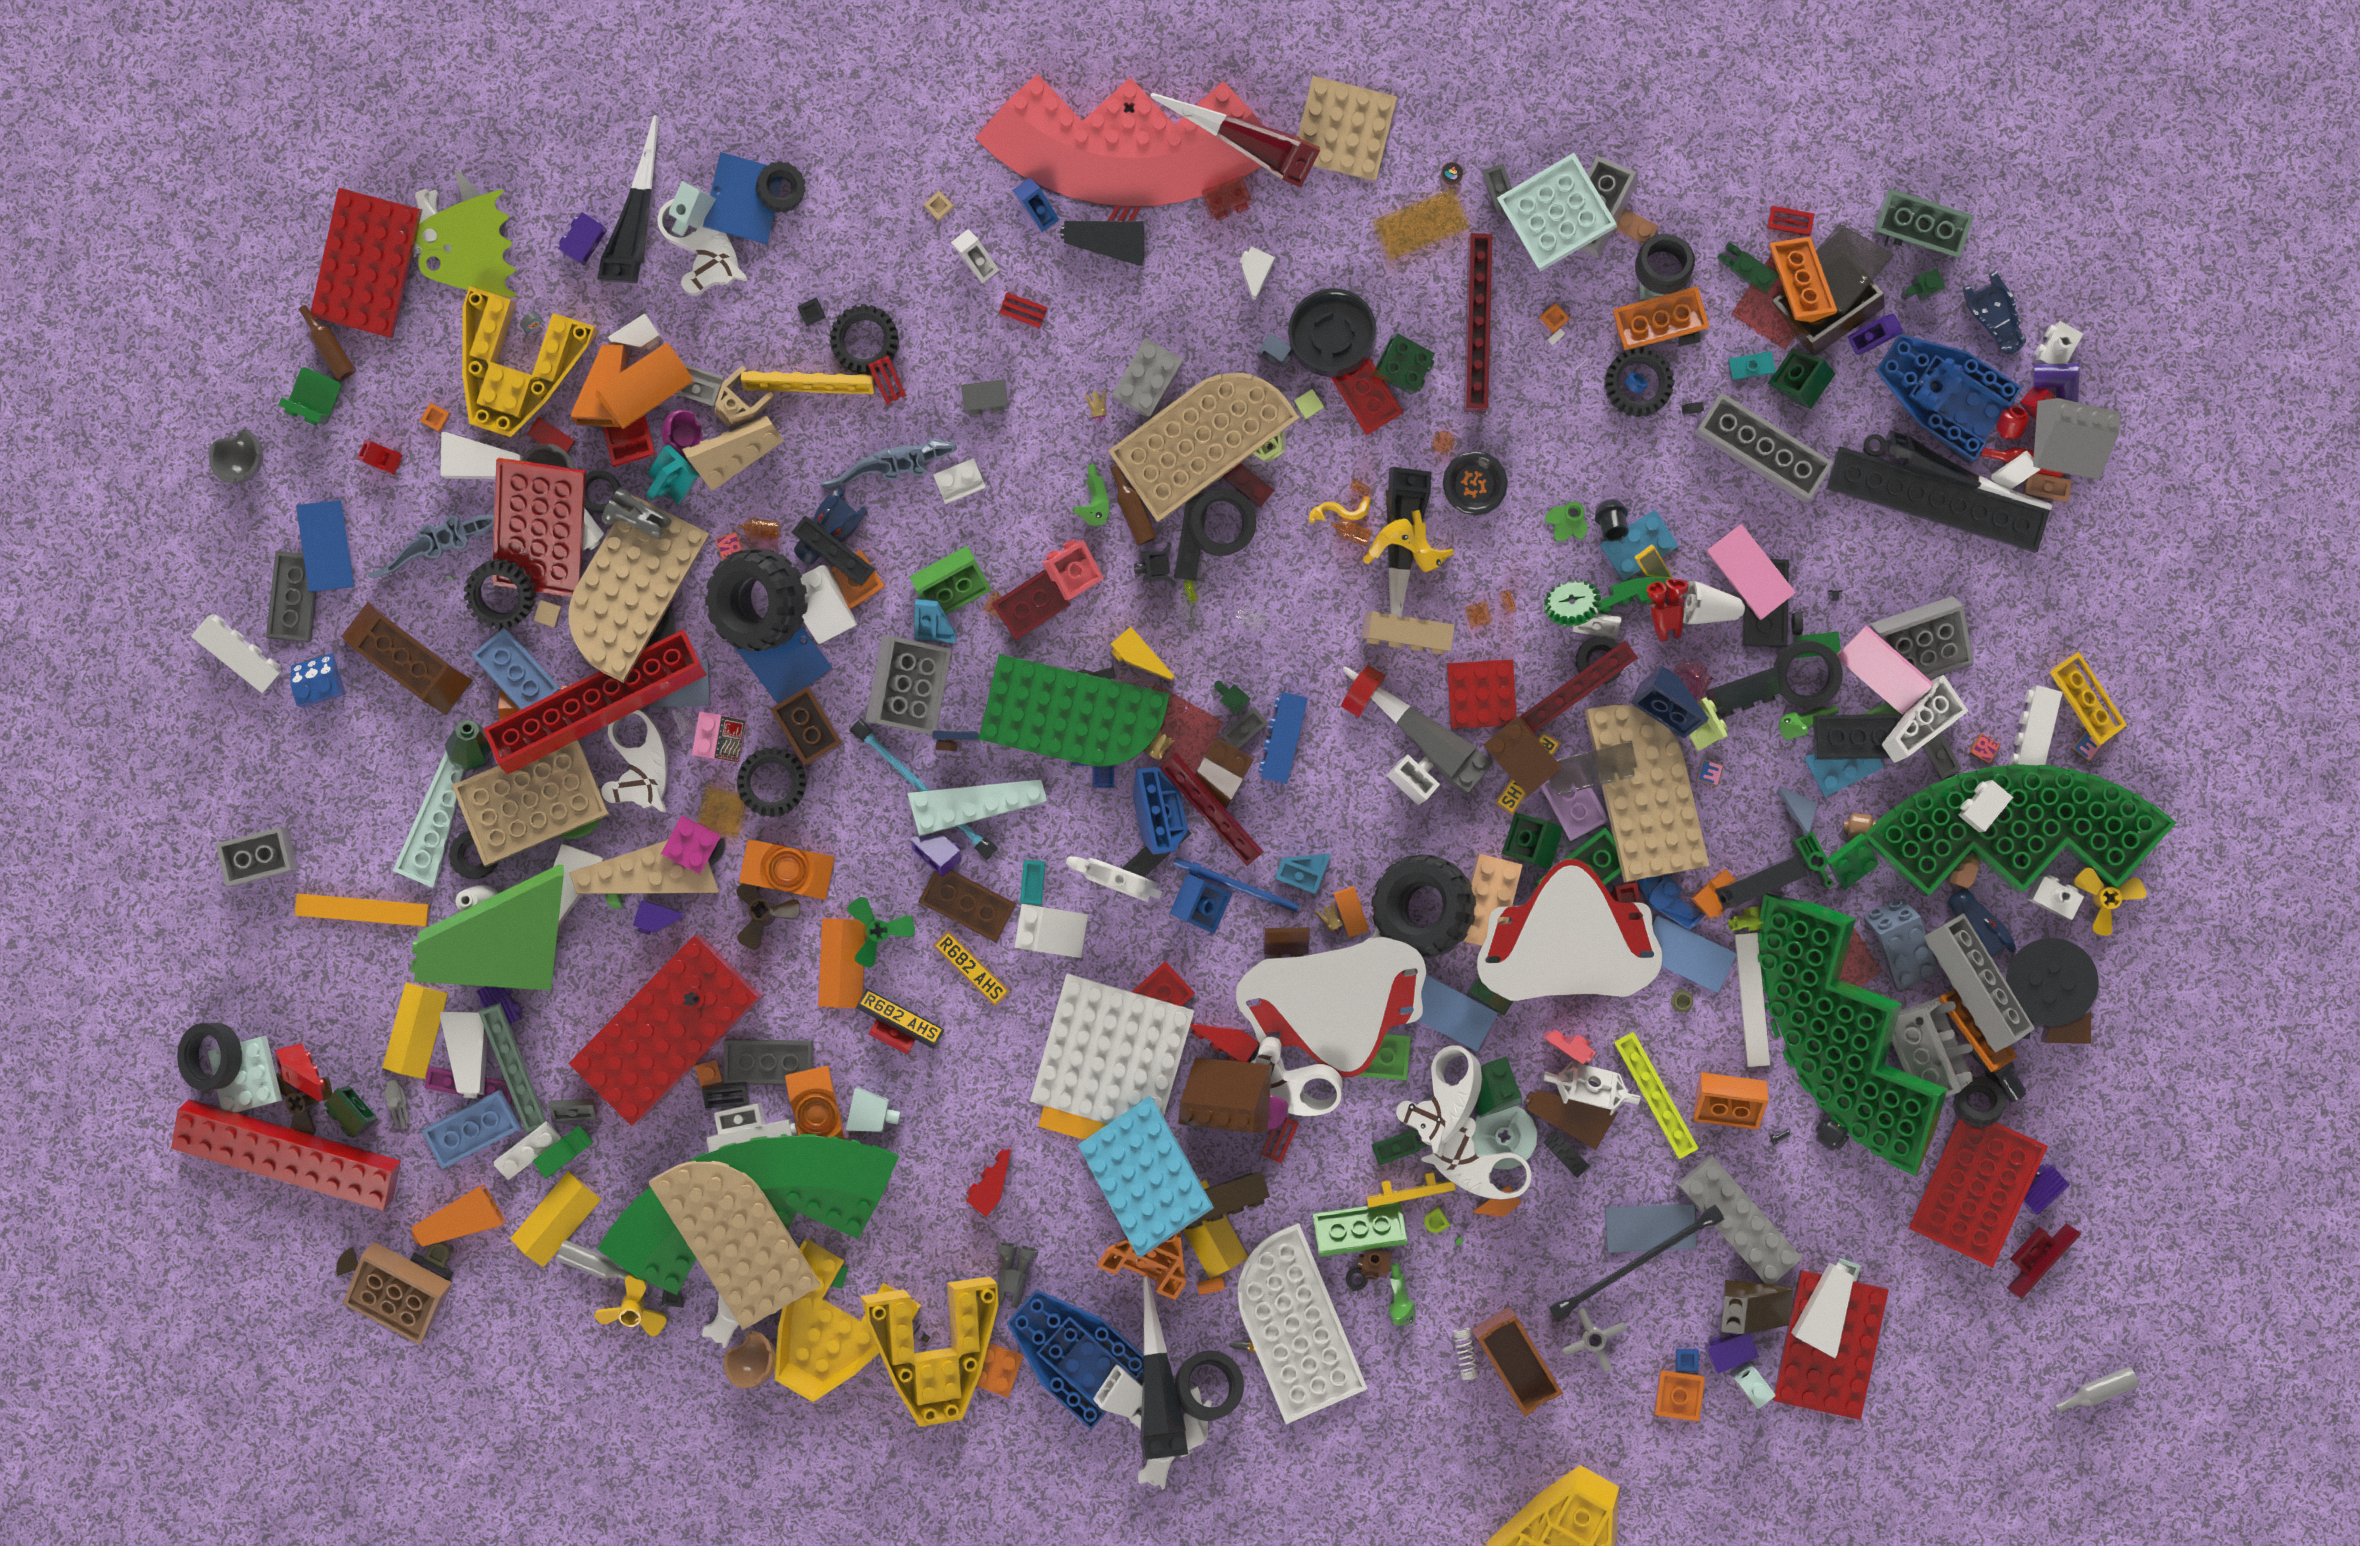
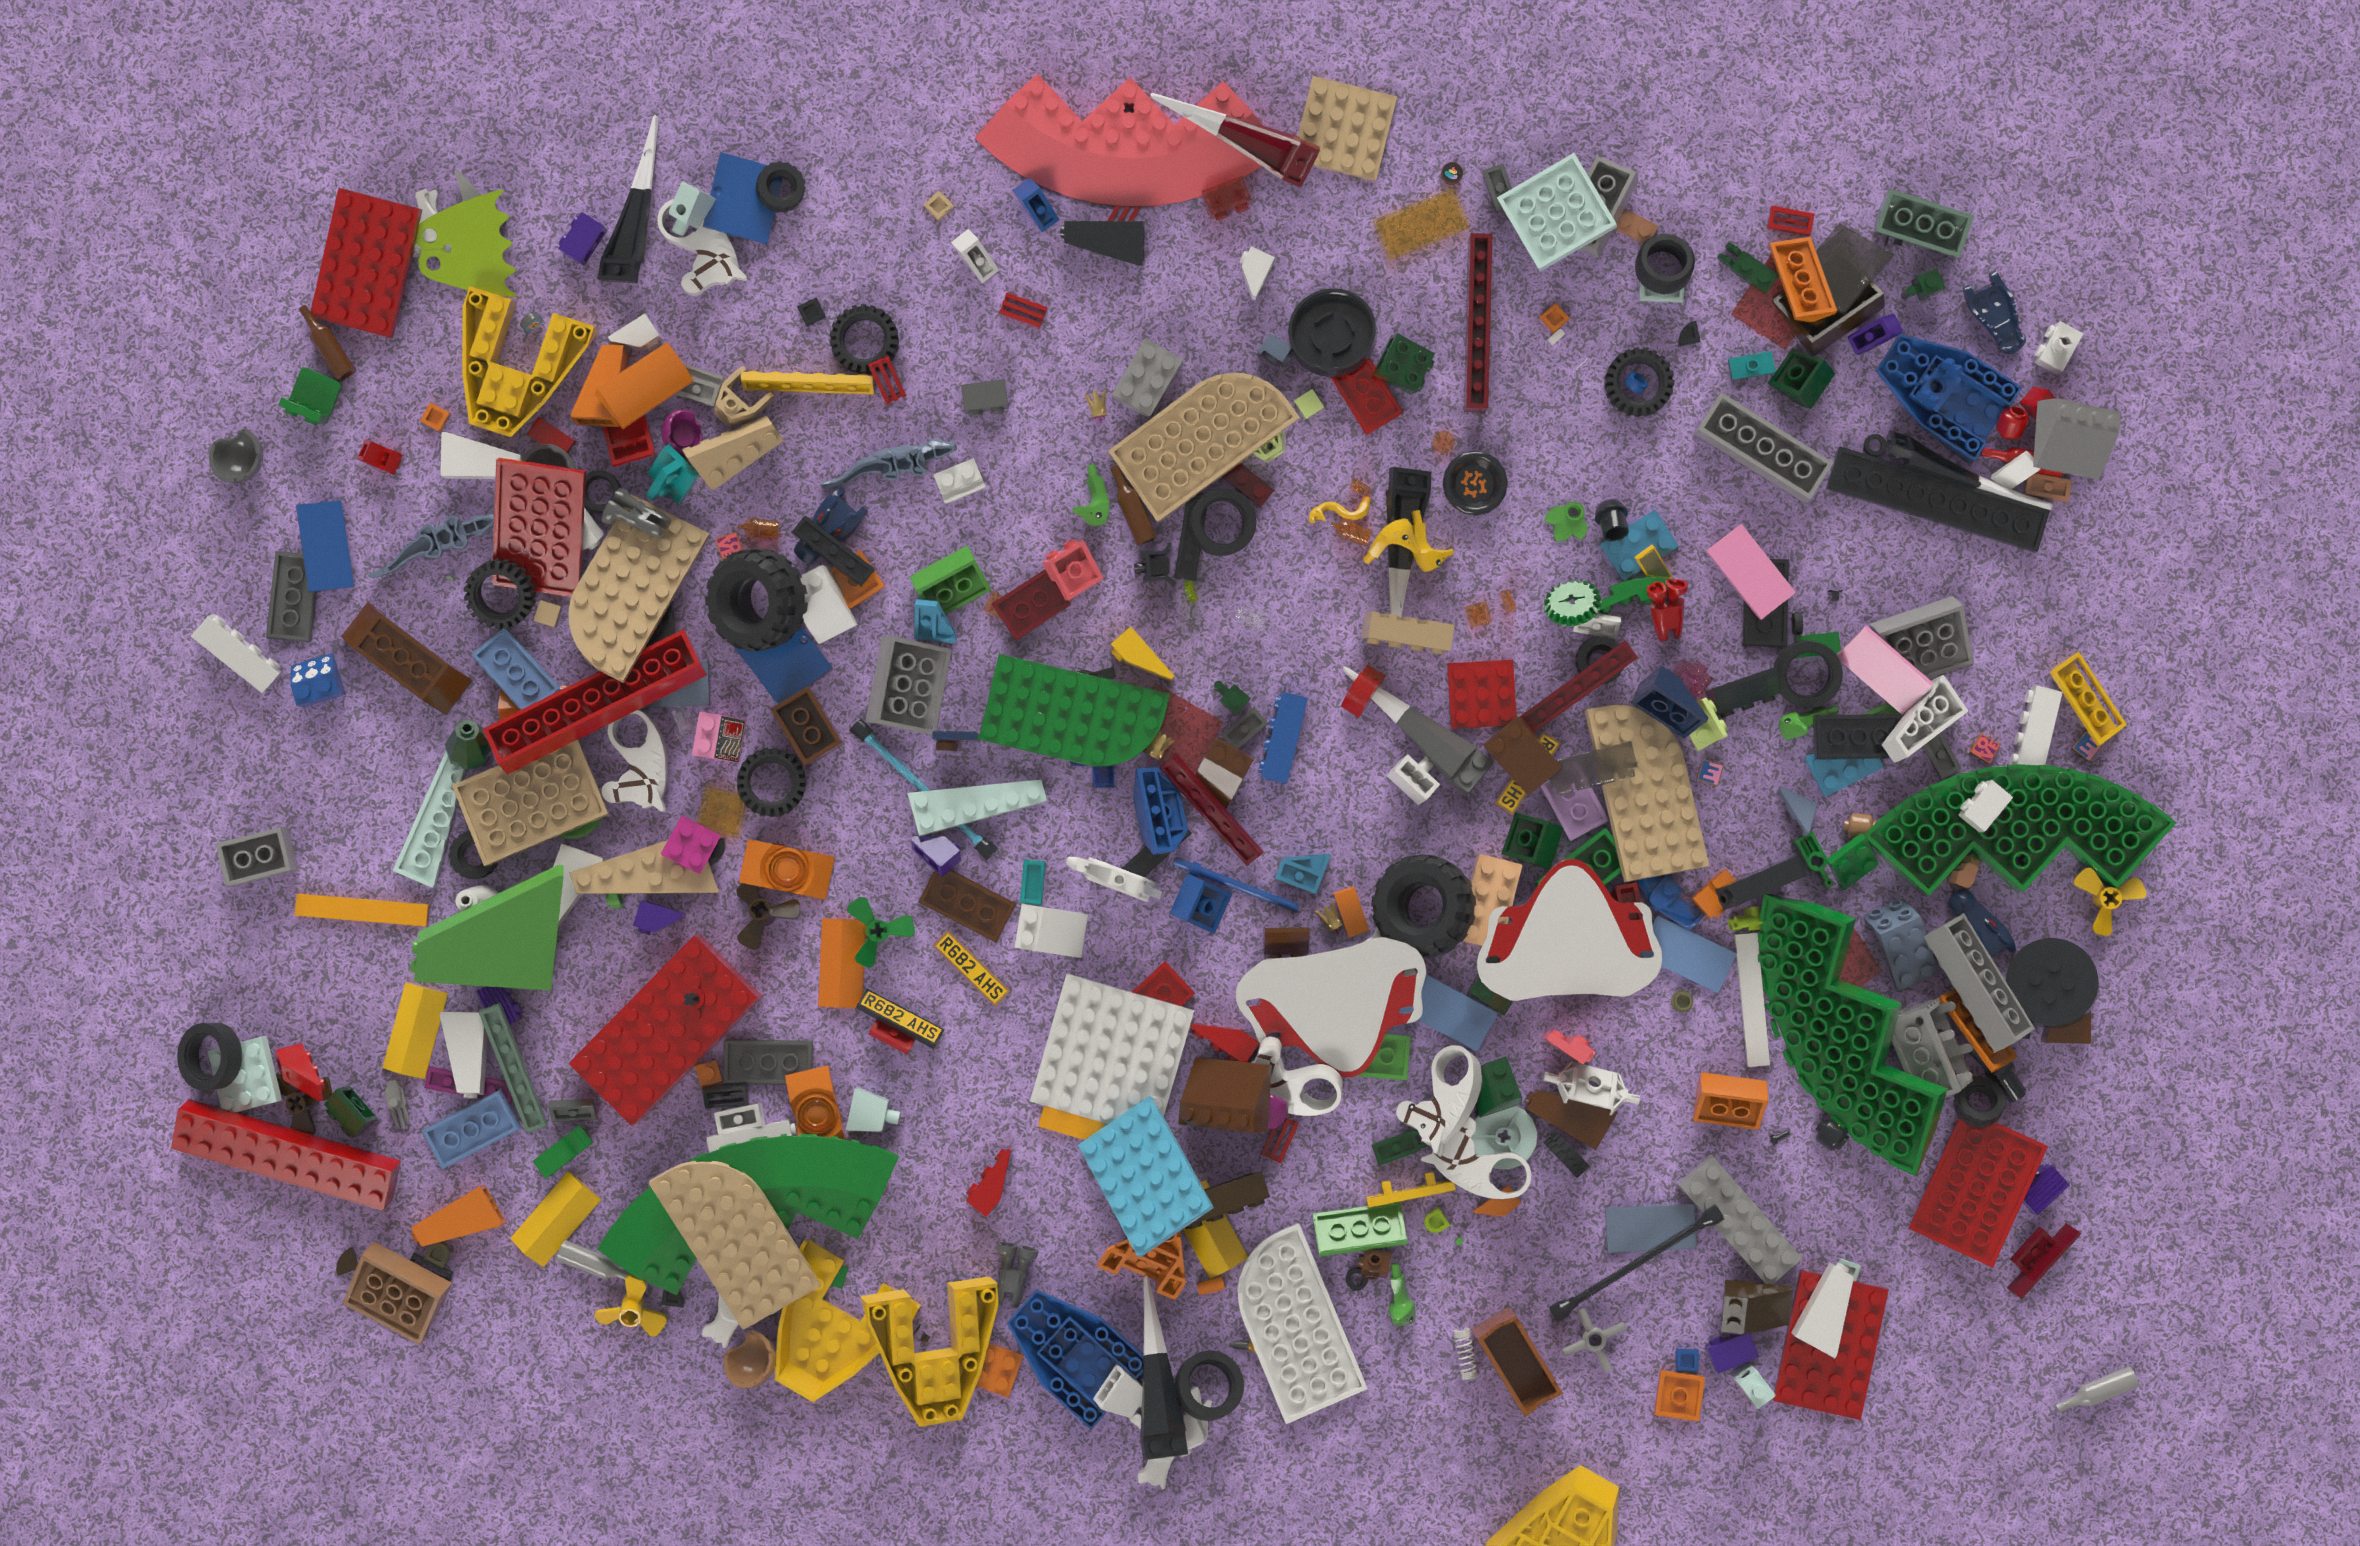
white plate [494,1121,561,1180] -> none
orange slope [1612,286,1710,352] -> none
neon yellow plate [1613,1031,1699,1159] -> none
black piece [1681,402,1704,414] -> none
white cone [1682,581,1745,625] -> none
white brick [2027,874,2084,920] -> none
dark purple brick [2033,363,2080,402] -> none

